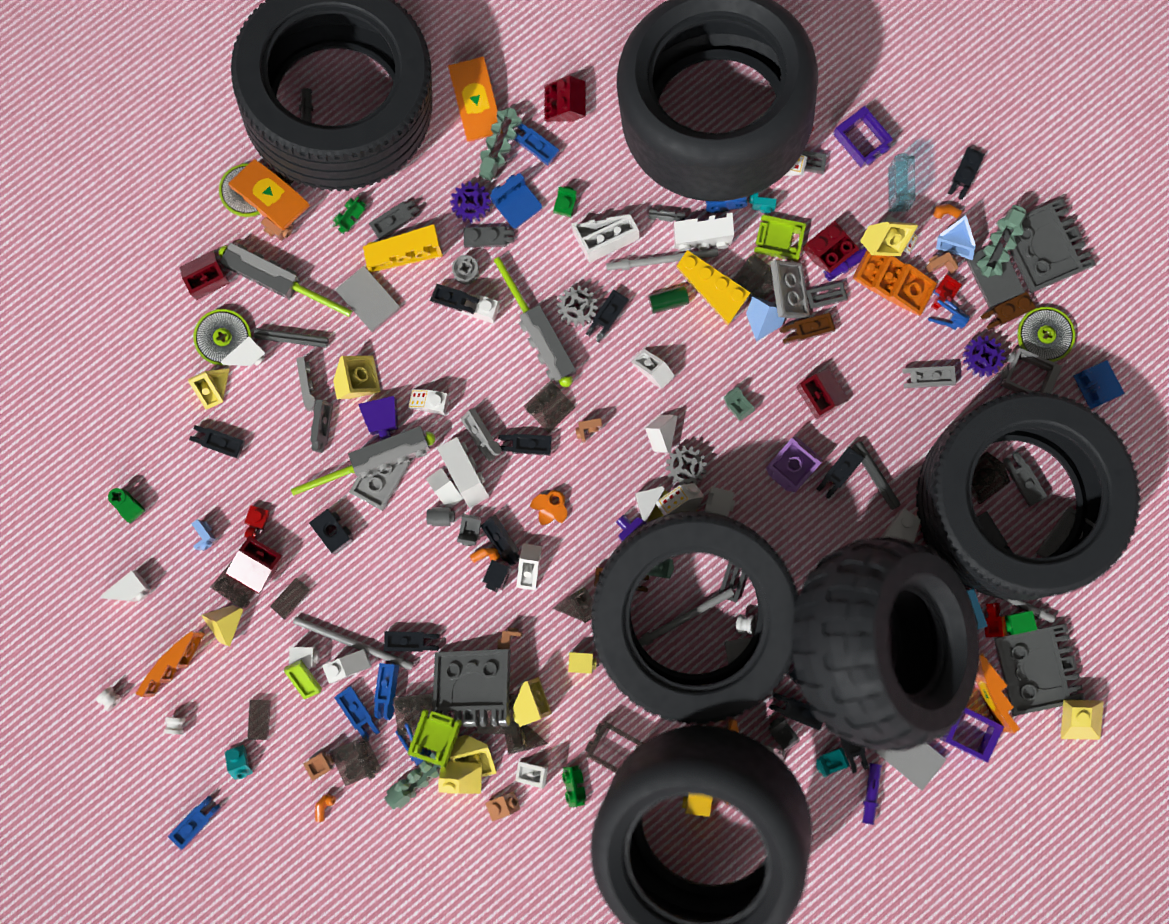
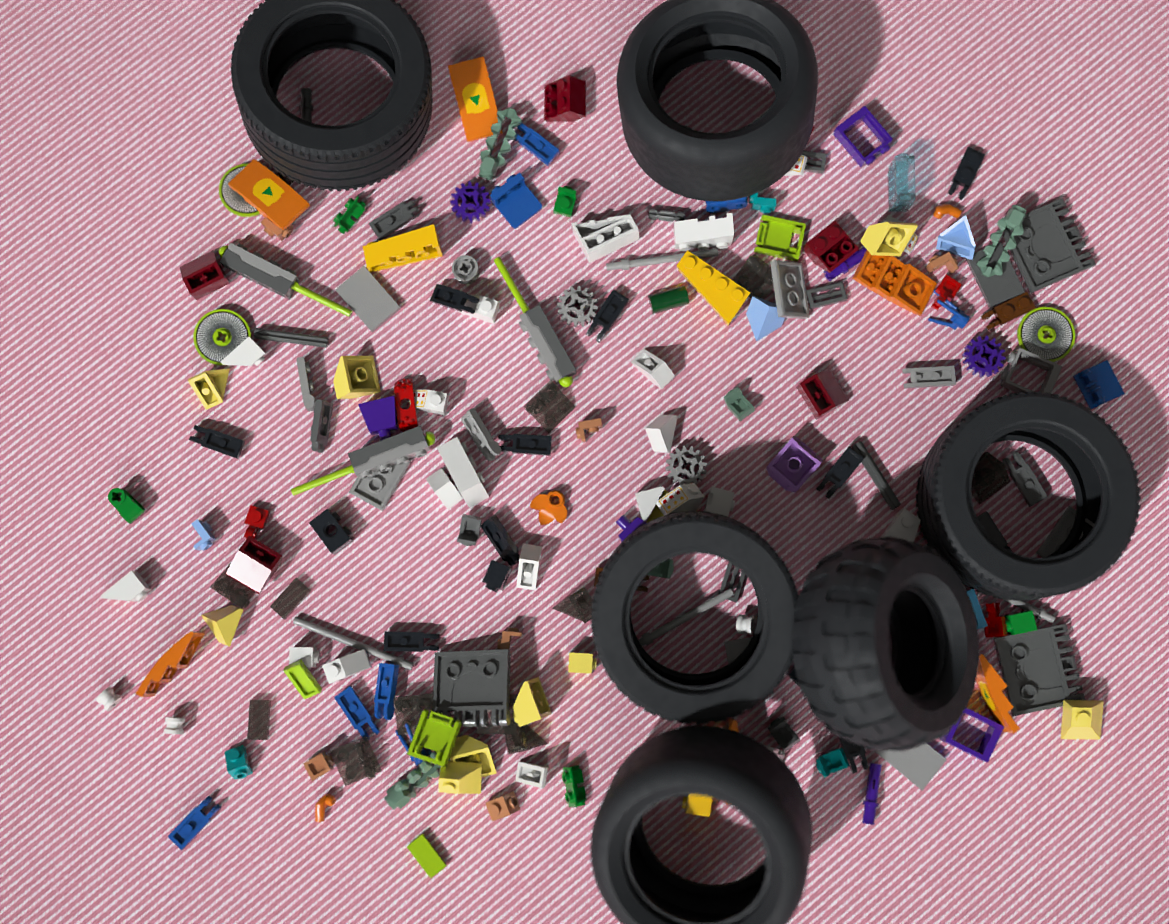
dark grey brick [426,507,455,526] -> none
dark grey hinge [464,227,514,248] -> none
orange arm [470,548,500,563] -> none
clear smoke window [584,721,644,773] -> none
black hinge [769,693,823,731] -> none
reddish brown hinge [779,313,836,344] -> none
none -> red piece [394,378,419,432]
none -> lime tile [407,834,447,879]

